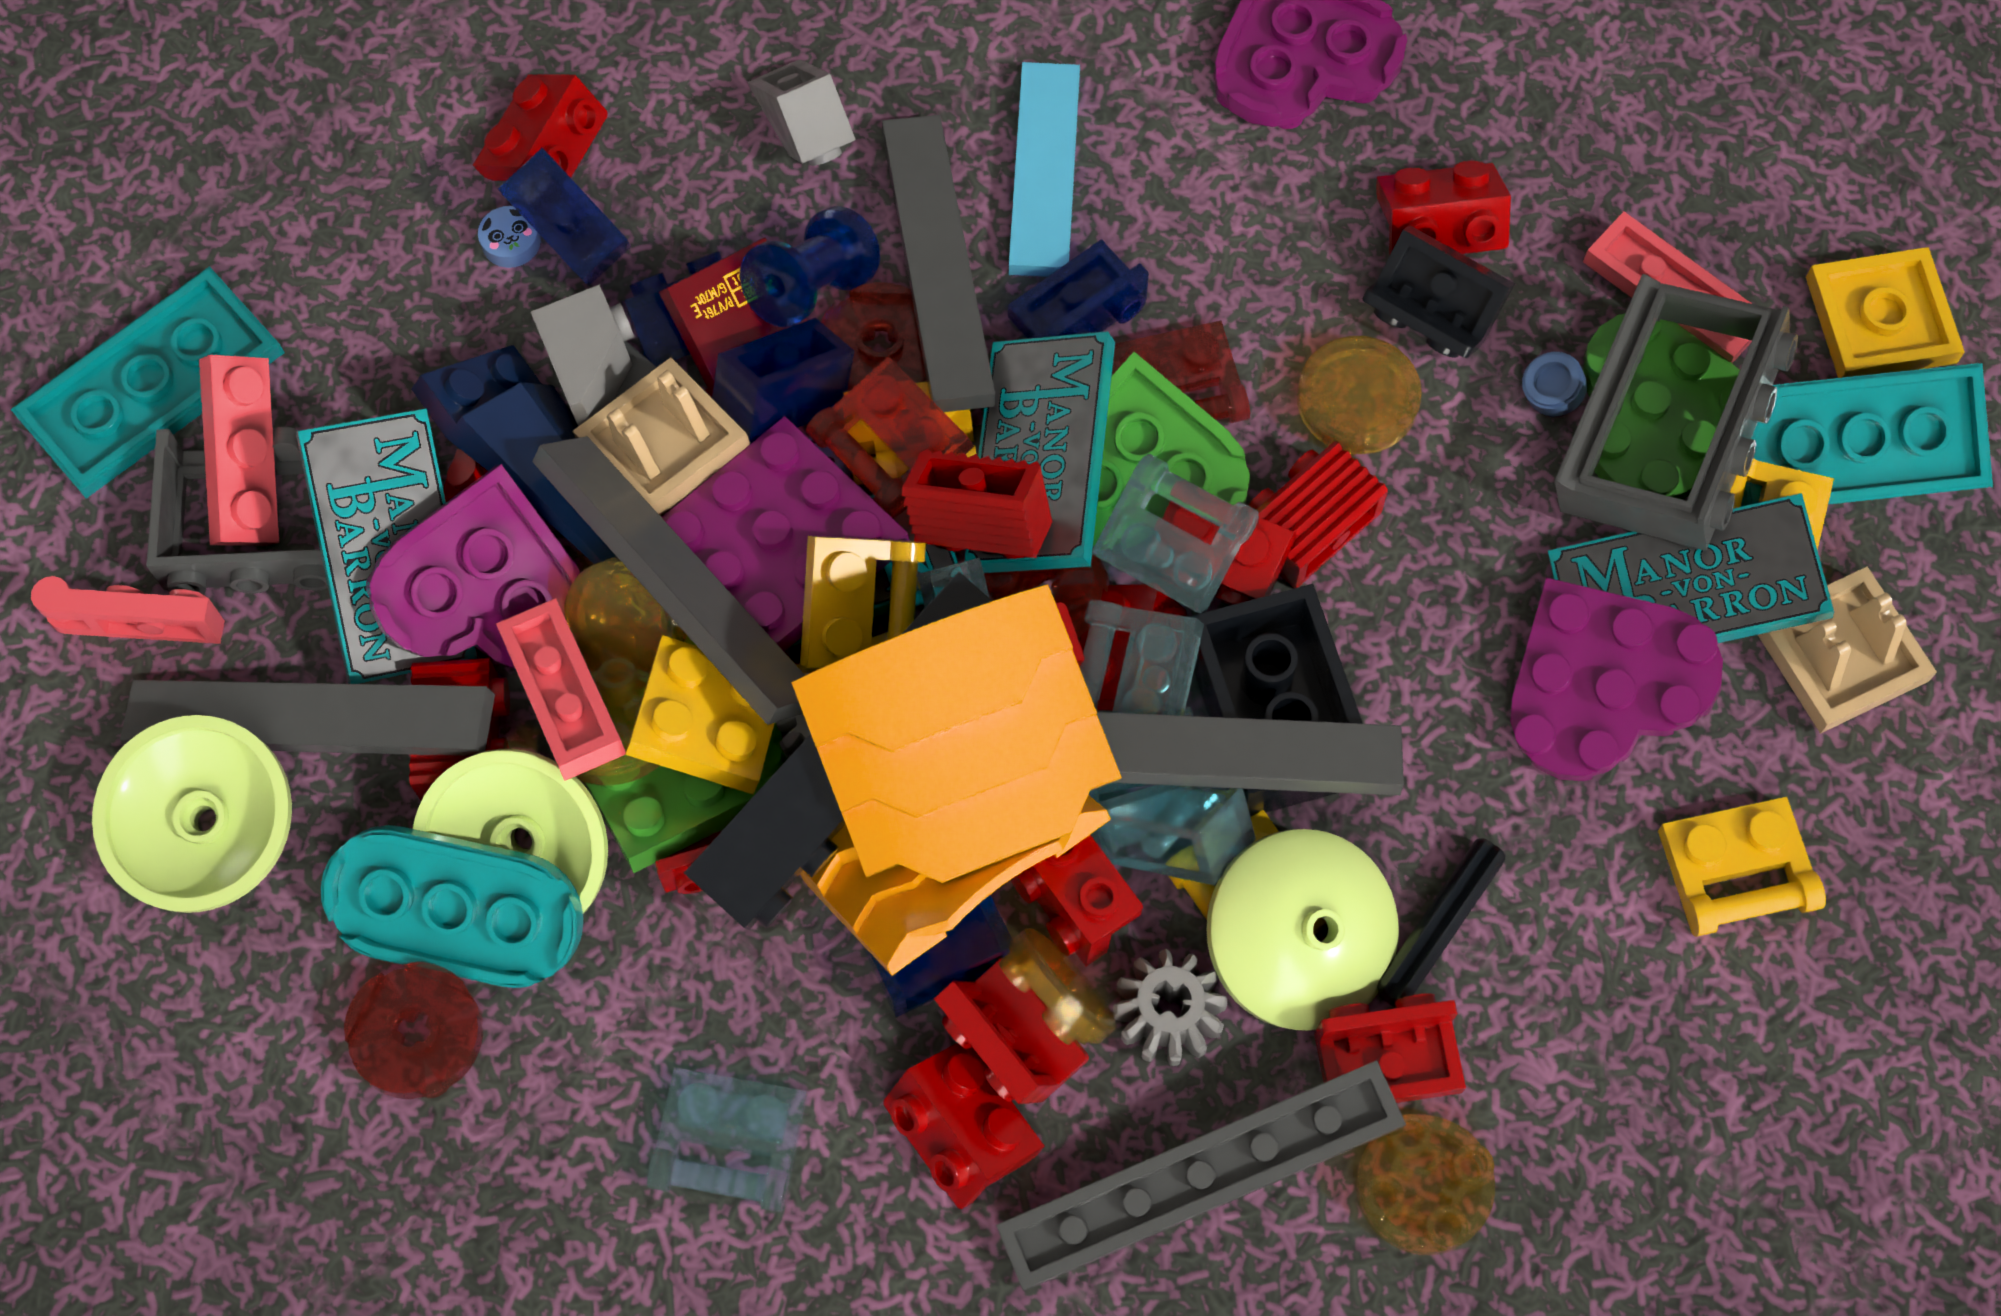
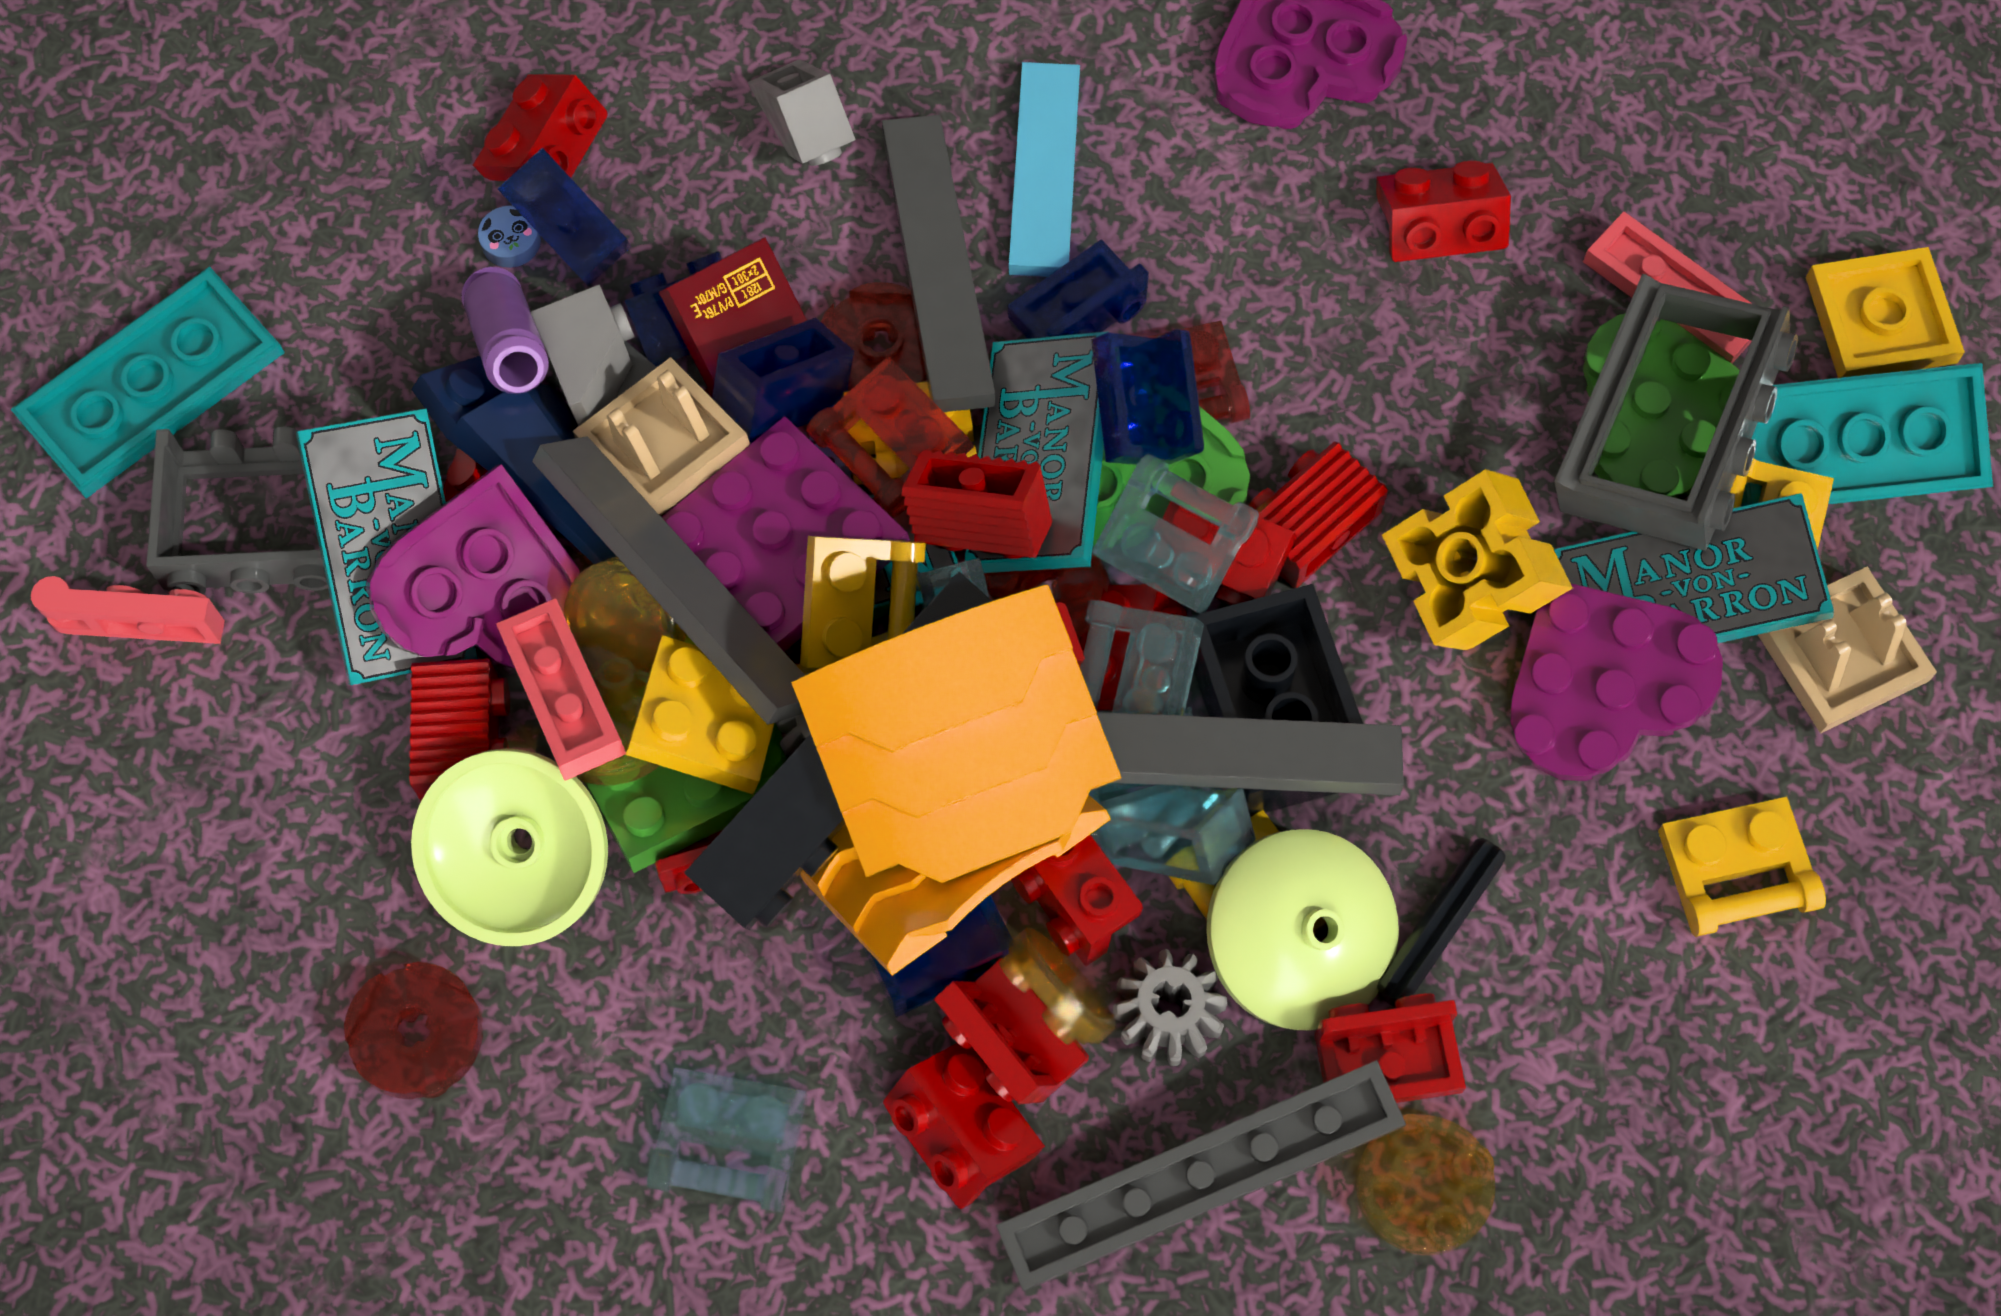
yellowish green dish [92,715,292,913] -> none
dark grey tile [120,680,495,756] -> none
coral plate [199,355,279,546] -> none
teal tile [321,825,583,988] -> none
clear blue piece [740,206,880,327] -> none
clear yellow tile [1297,336,1422,456] -> none
black bracket [1362,225,1515,358] -> none
medium blue tile [1522,352,1587,417] -> none
none -> medium lavender axle [462,267,549,394]
none -> clear blue bracket [1091,329,1204,467]
none -> yellow brick [1382,469,1573,650]

